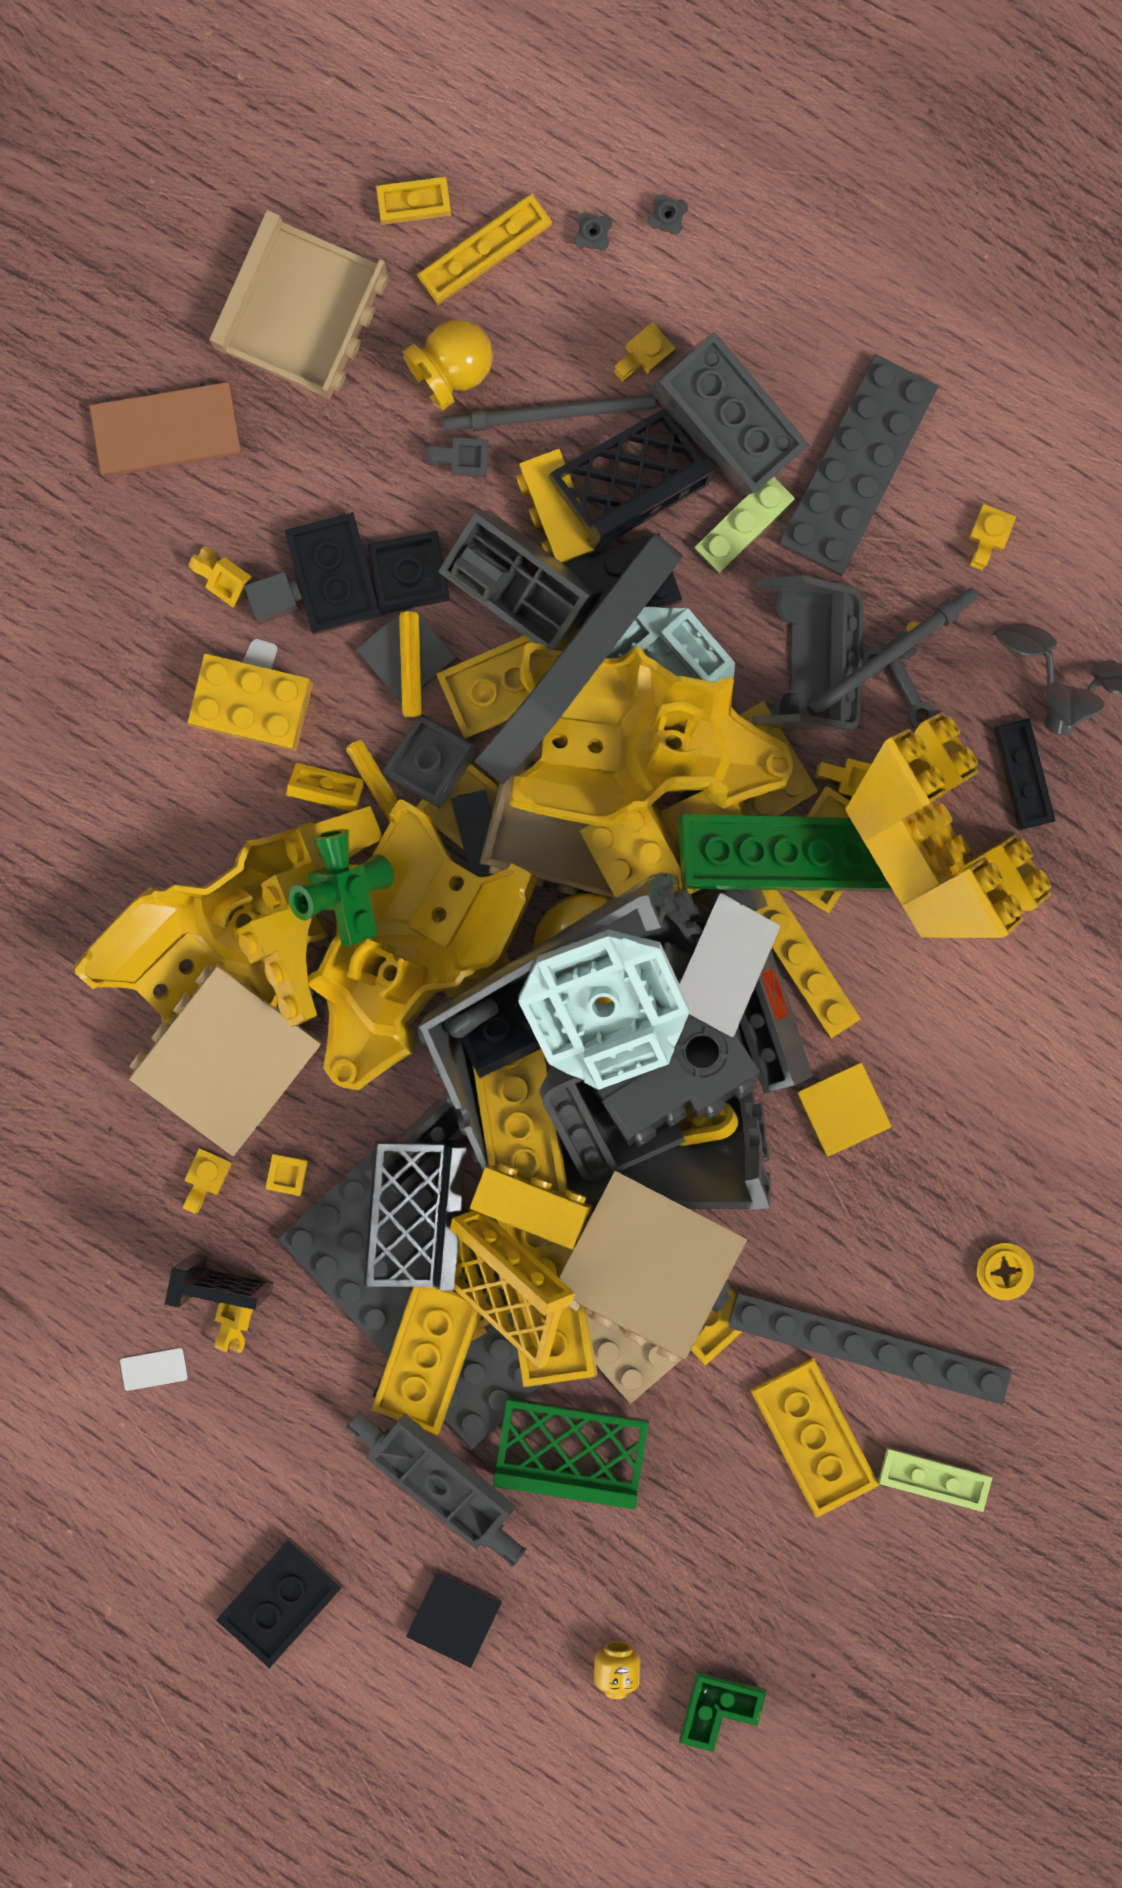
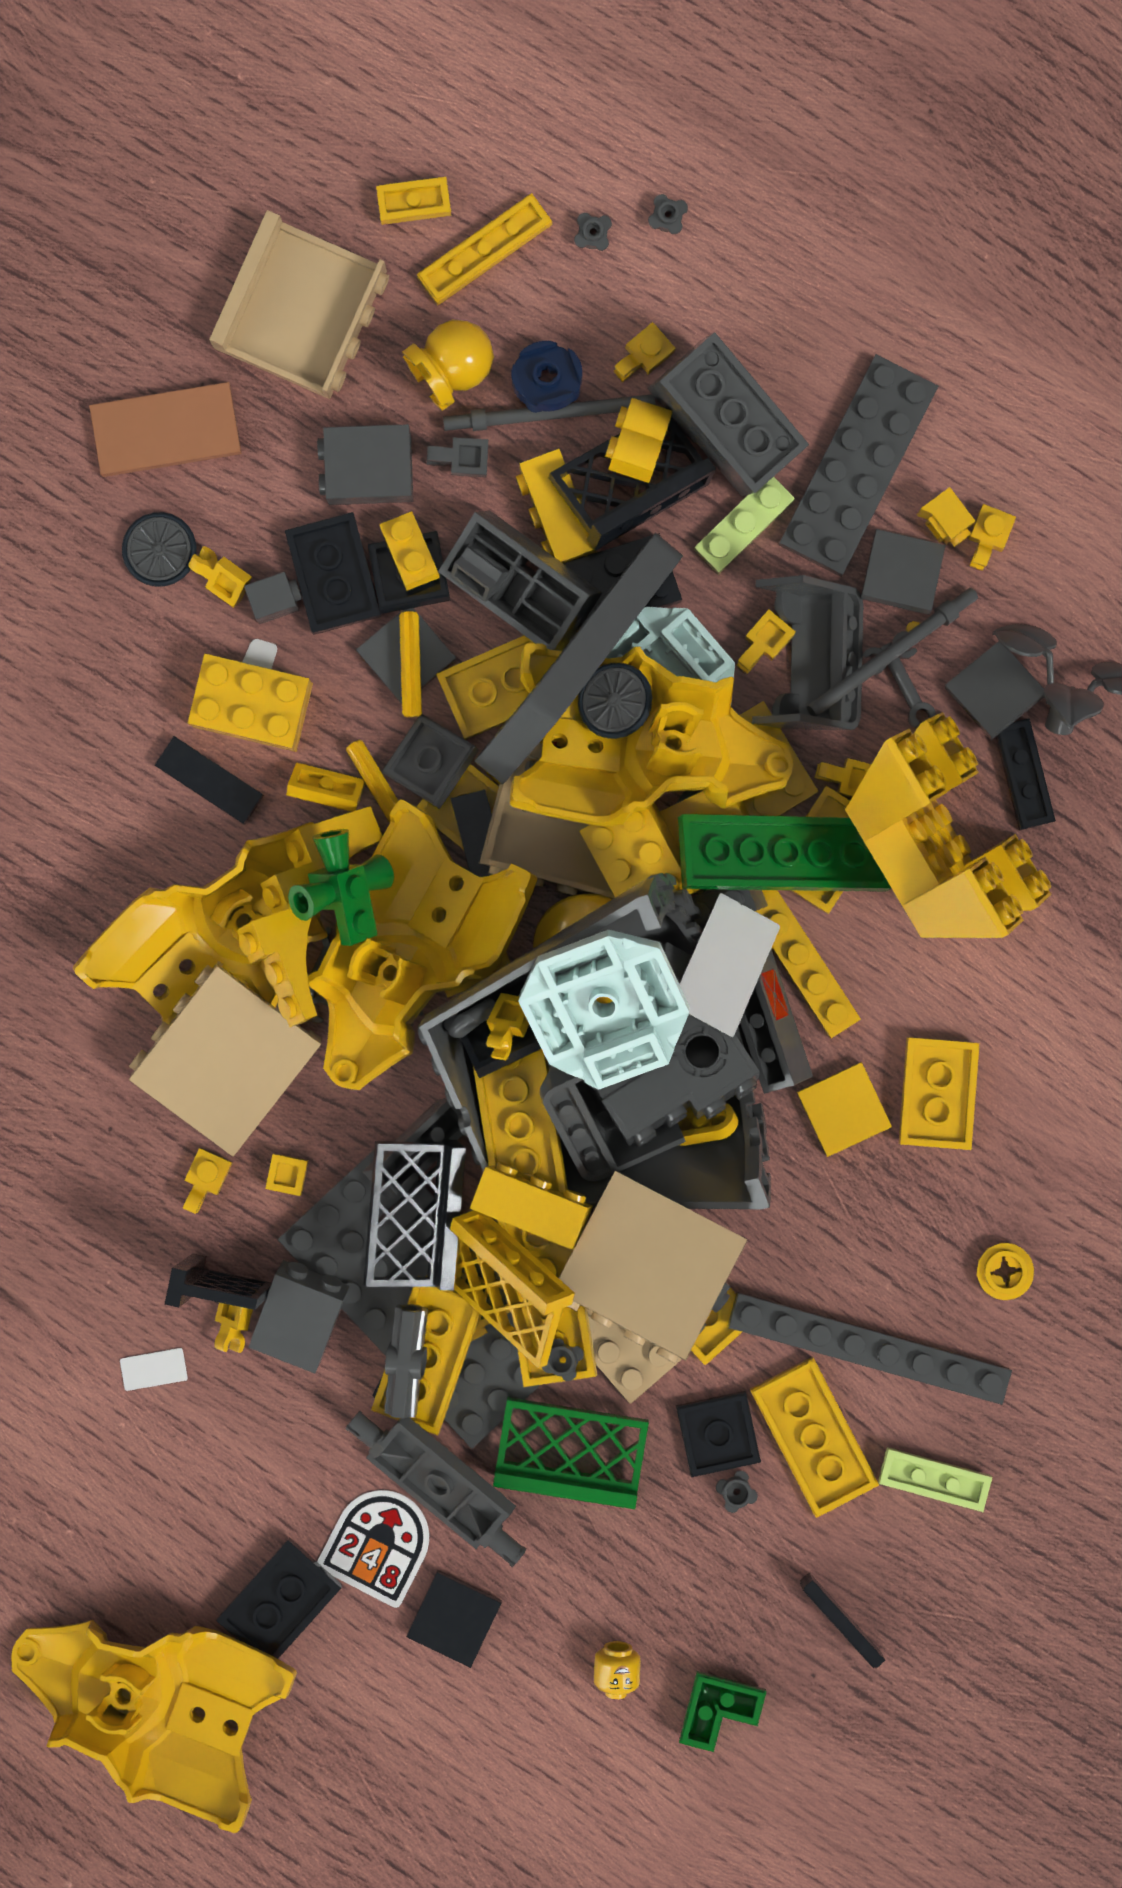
none -> yellow piece [11,1620,297,1833]
none -> dark grey wheel [122,512,197,587]
none -> black tile [154,736,264,825]
none -> dark grey brick [248,1260,350,1374]
none -> dark grey brick [317,424,414,505]
none -> sticker [317,1490,429,1608]
none -> yellow plate [379,511,440,591]
none -> dark grey piece [384,1304,428,1419]
none -> yellow plate [486,993,529,1061]
none -> dark blue plate [511,341,582,413]
none -> dark grey plate [542,1338,584,1381]
none -> dark grey wheel [578,663,653,739]
none -> yellow brick [605,398,673,483]
none -> black tile [676,1391,761,1478]
none -> dark grey plate [716,1470,758,1513]
none -> yellow plate [736,609,796,674]
none -> black tile [800,1572,885,1669]
none -> dark grey tile [860,529,946,615]
none -> yellow plate [898,1037,980,1150]
none -> yellow window [916,487,975,547]
none -> dark grey tile [945,641,1044,740]

